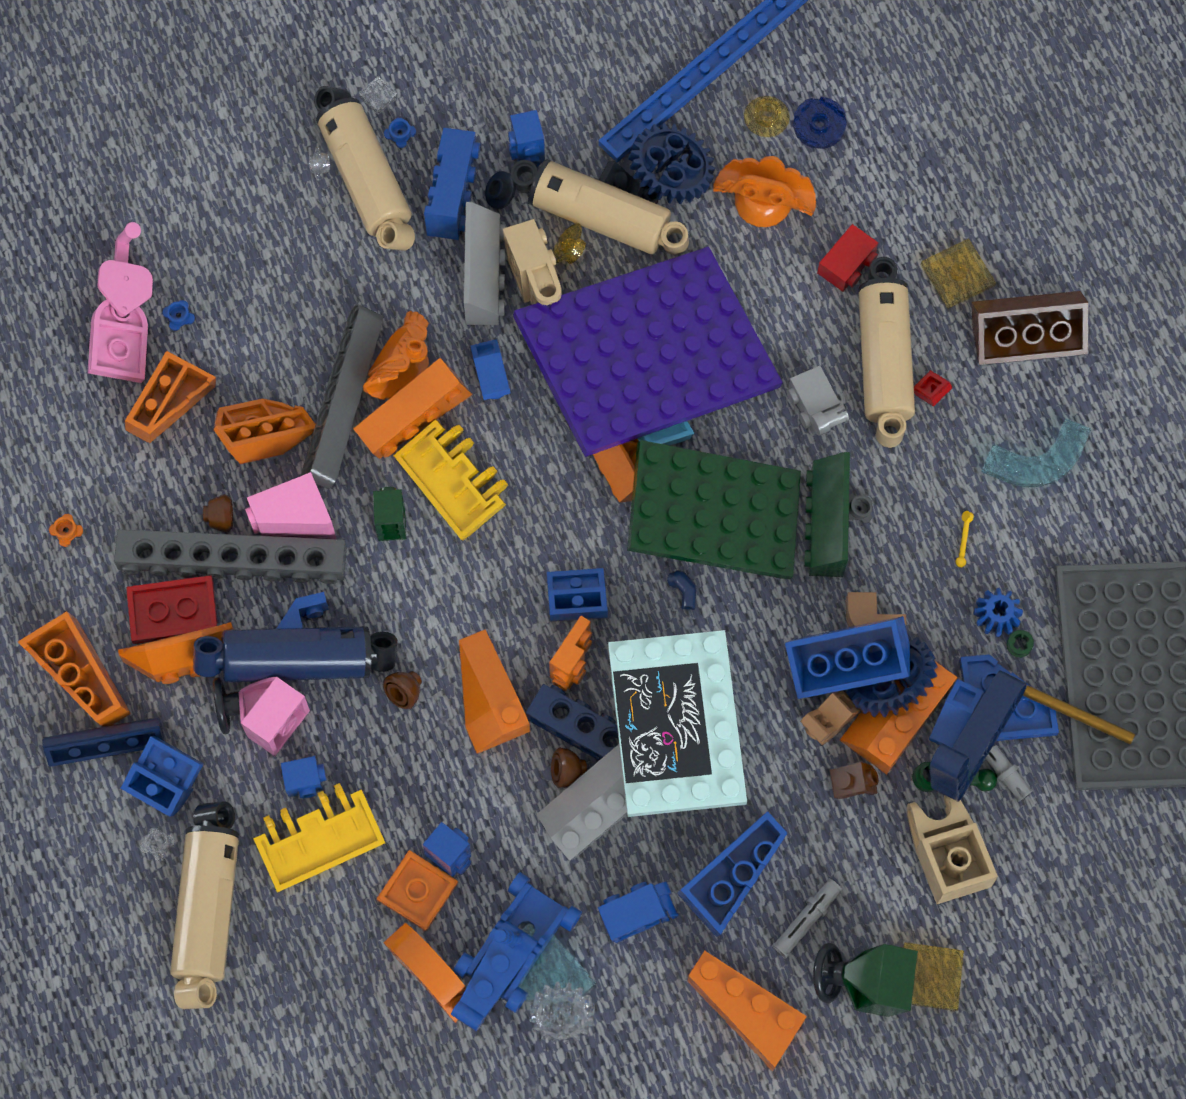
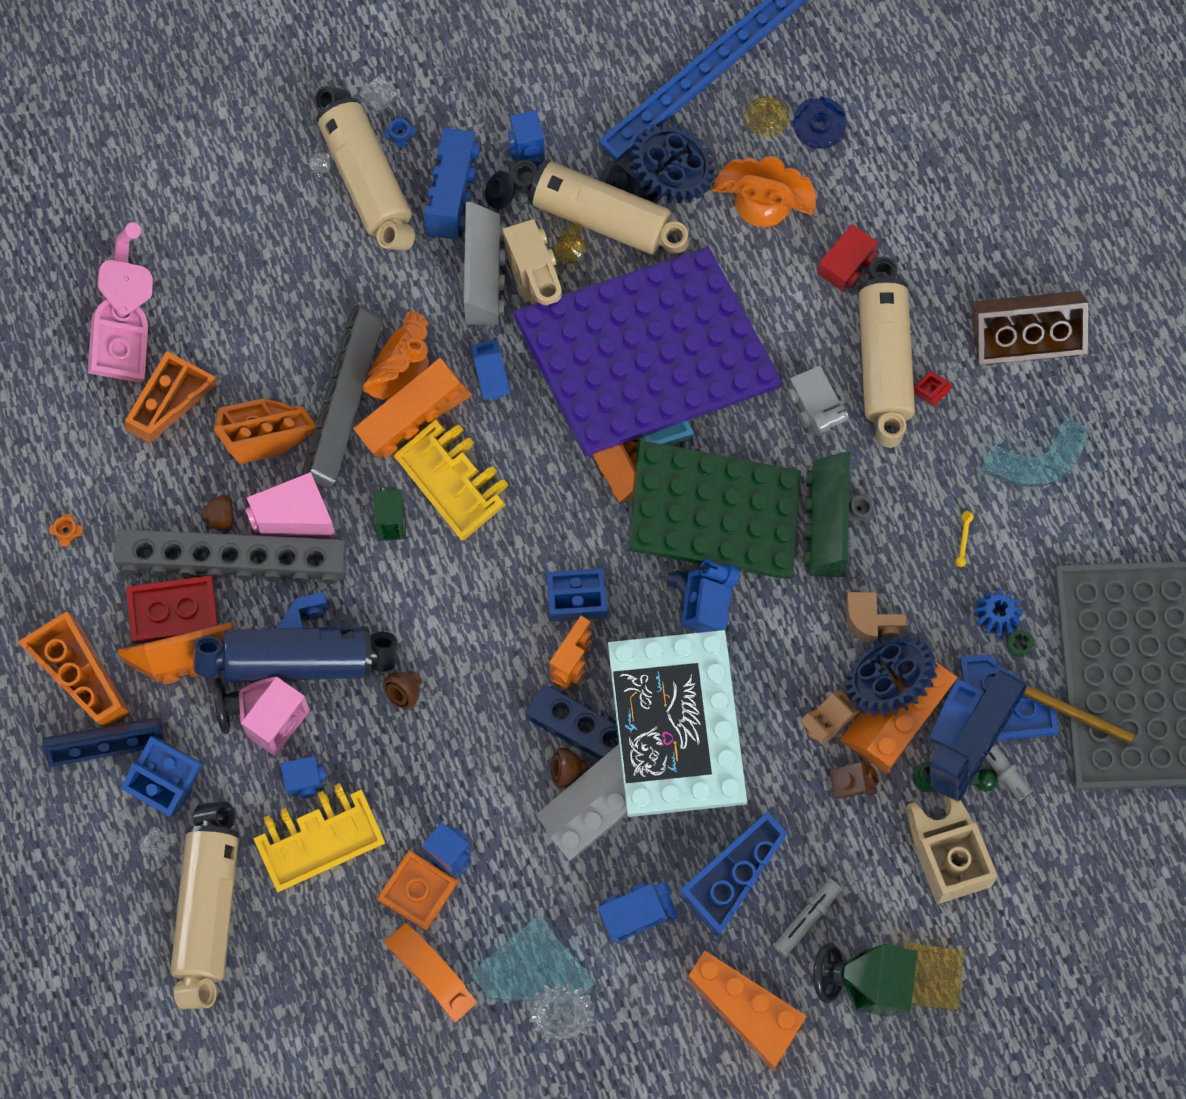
blue plate [163,300,195,331] -> none
blue piece [451,872,582,1031] -> none
orange wedge [459,629,530,754] -> none
blue slope [785,616,910,699] -> none
clear yellow plate [920,238,996,309] -> none
none -> blue hinge [681,559,740,633]

